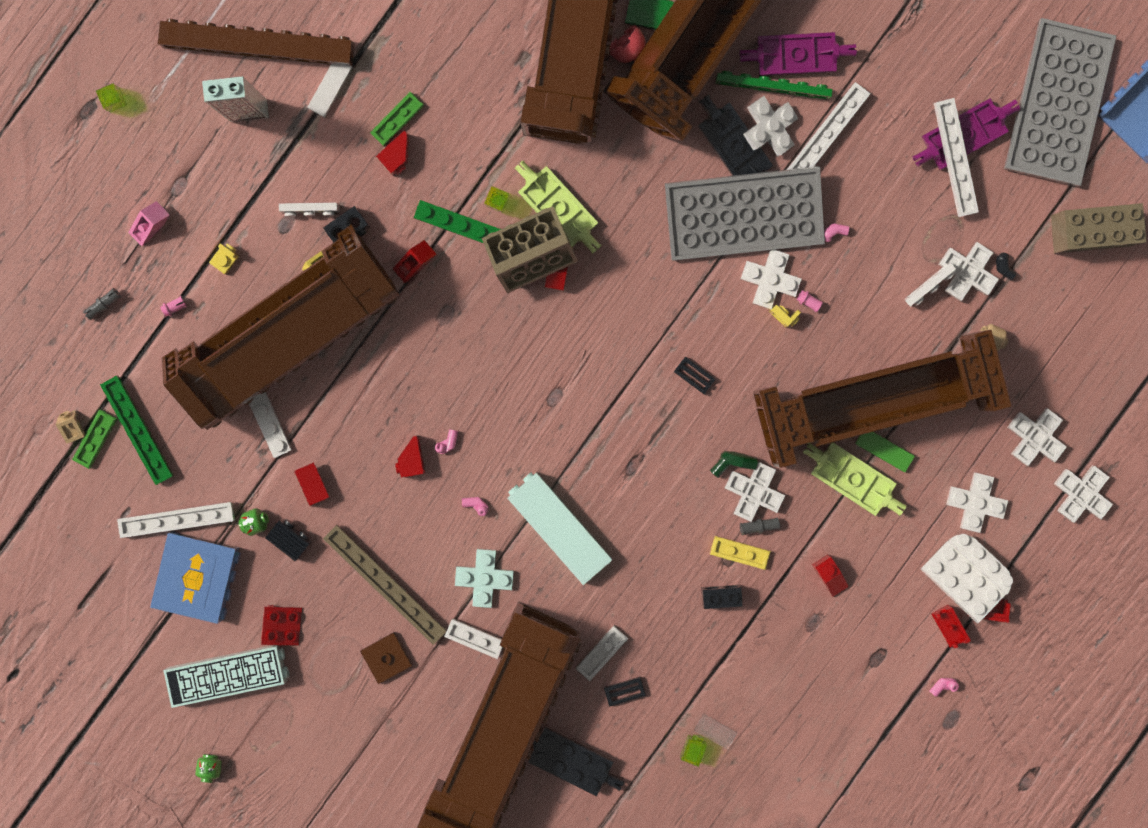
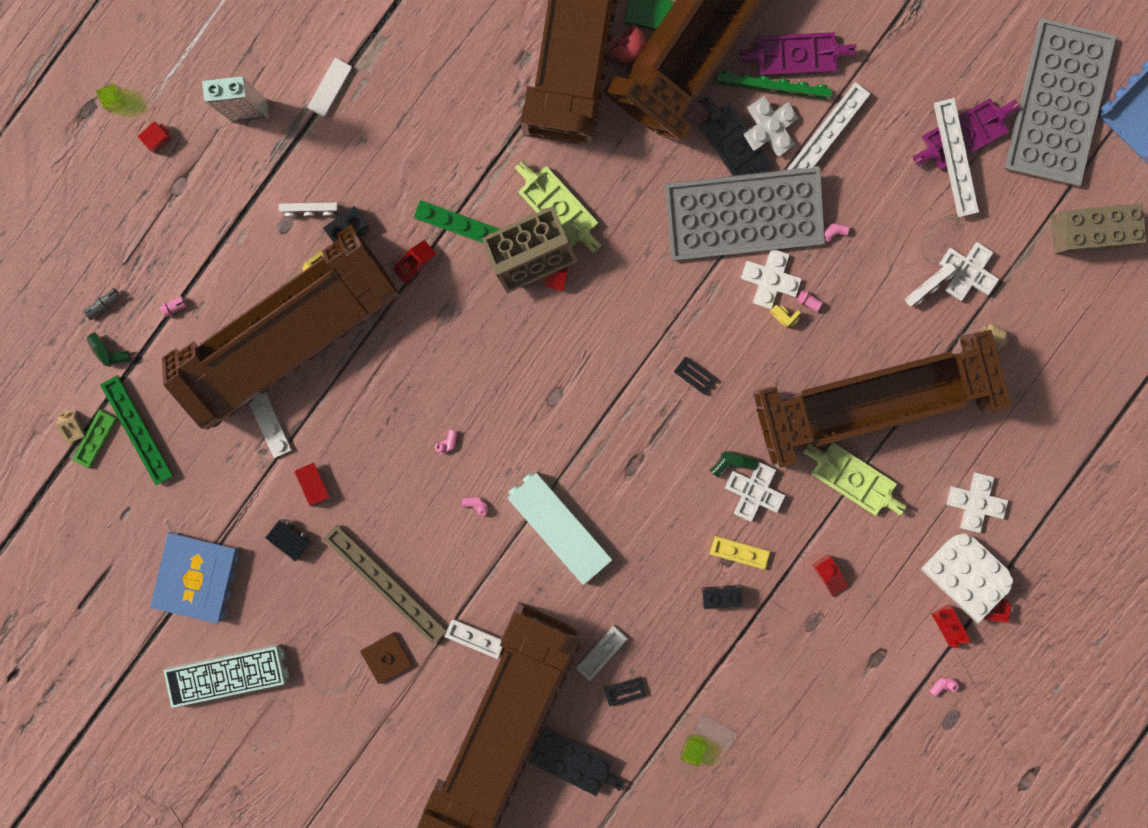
white plate [117,502,235,538] -> none
bright pink slope [128,201,170,246] -> none
reddish brown brick [157,19,355,66] -> none
bright green head [195,754,222,783] -> none
light yellow bracket [209,243,239,275] -> none
bright green head [239,508,269,536] -> none
red hinge [261,605,302,646] -> none
bright green tile [370,92,424,147] -> none
red slope [376,131,409,176] -> none
red slope [395,435,425,478] -> none
light aqua plate [455,549,514,608] -> none
clear neon green brick [484,186,510,214] -> none
dark grey pin [740,517,780,535] -> none
bright green tile [854,432,915,472] -> none
black arm [996,252,1017,281] -> none
white plate [1007,408,1066,466] -> none
white plate [1054,465,1113,523] -> none
none -> dark green arm [87,332,131,367]
none -> red brick [137,121,172,153]

